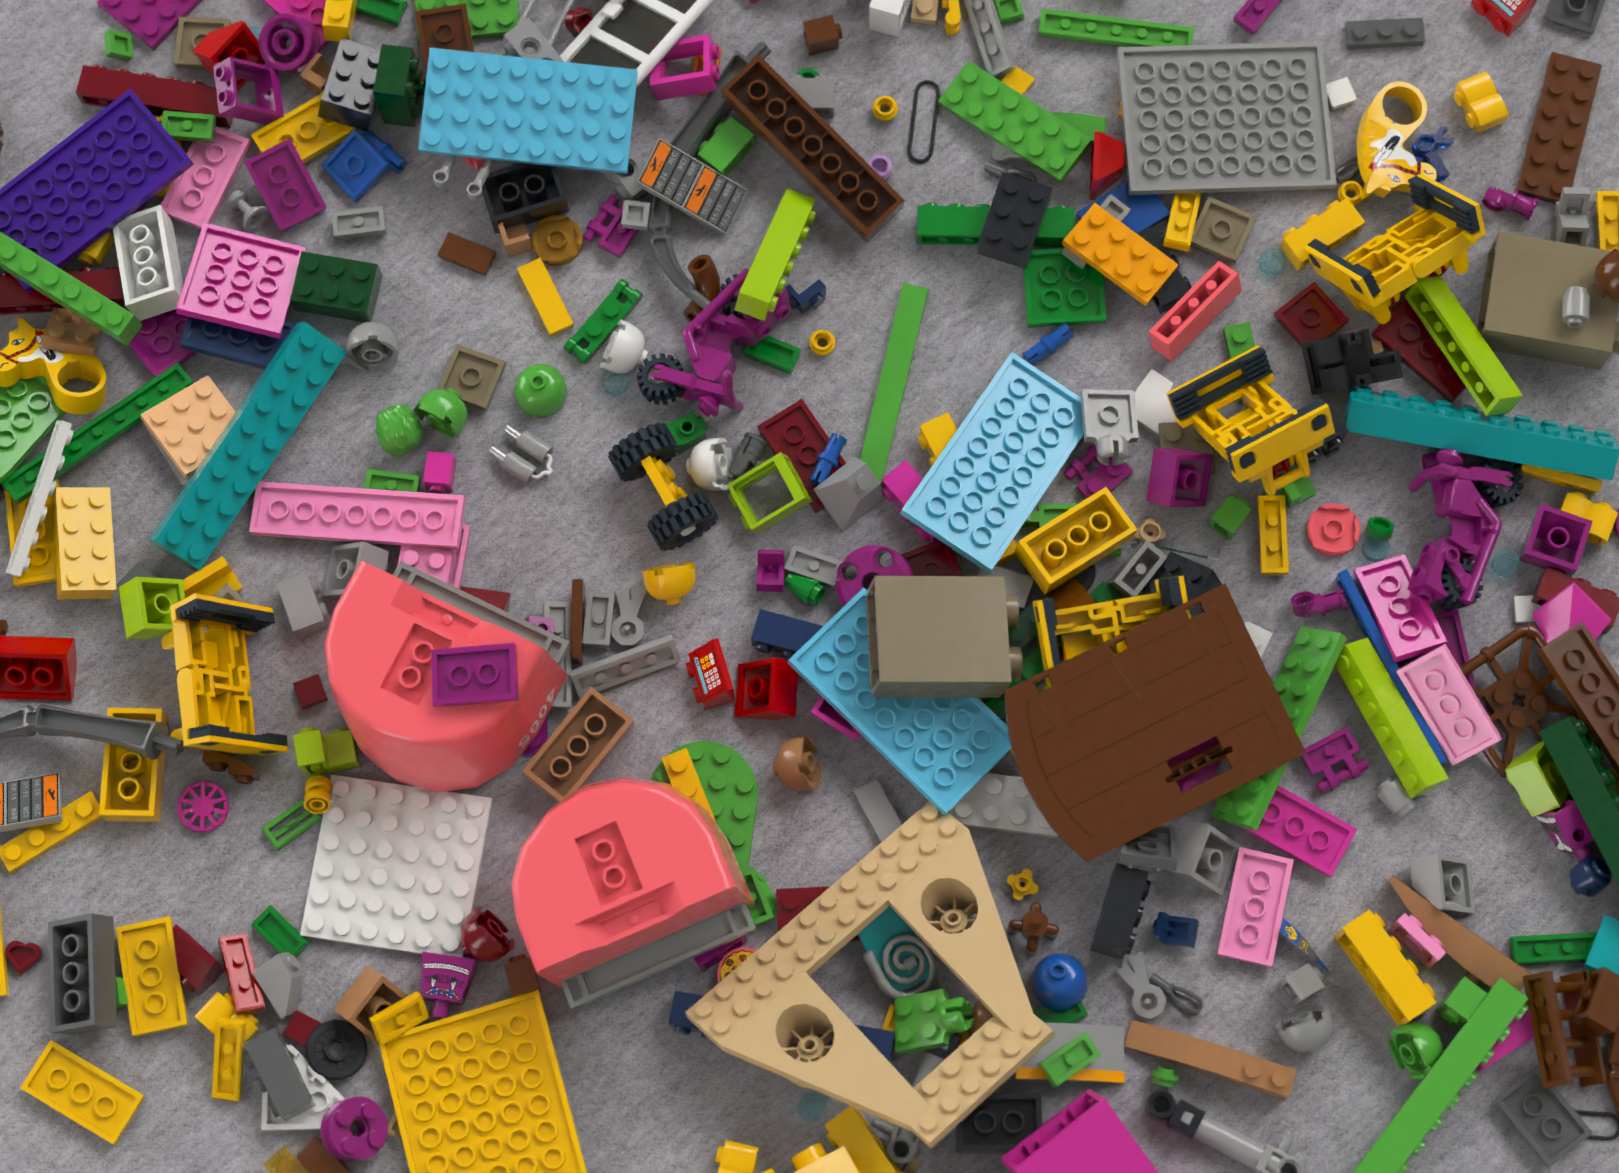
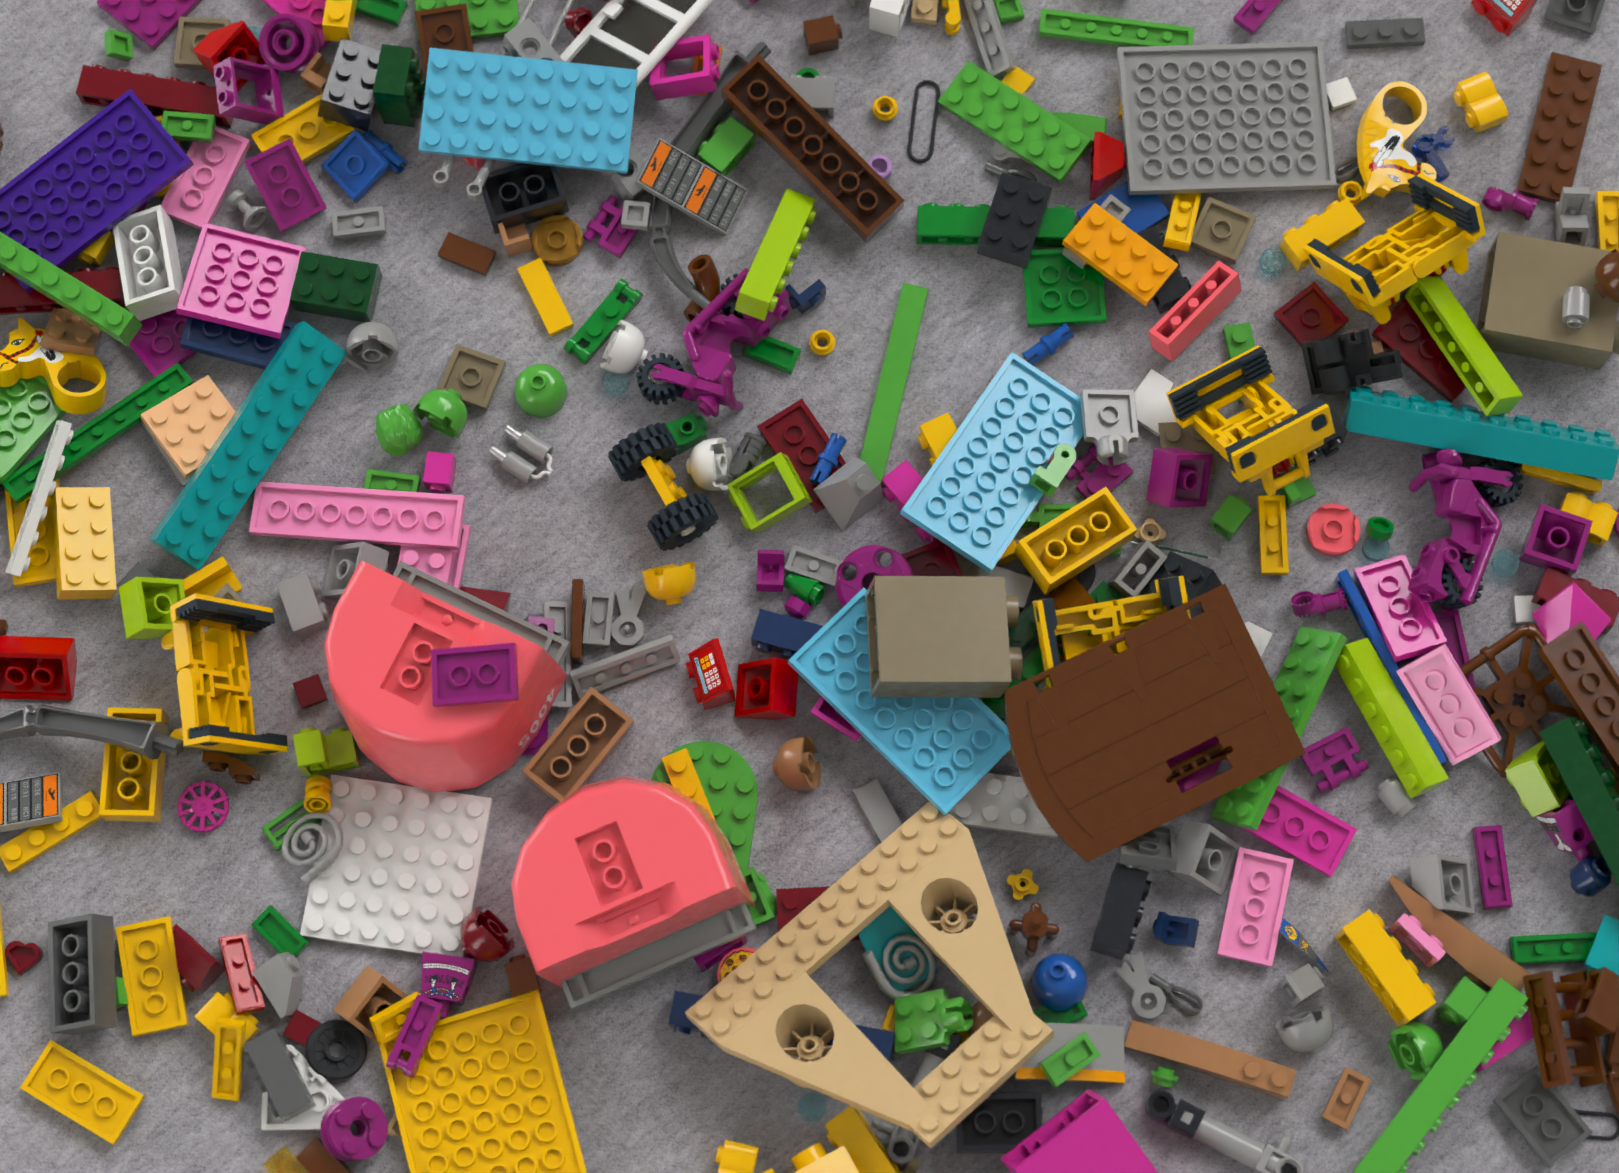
none -> light grey piece [282,812,343,886]
none -> magenta plate [386,994,445,1078]
none -> magenta tile [784,596,811,620]
none -> leg [1028,444,1077,498]
none -> medium nougat plate [1320,1067,1371,1131]
none -> magenta tile [1472,825,1513,910]

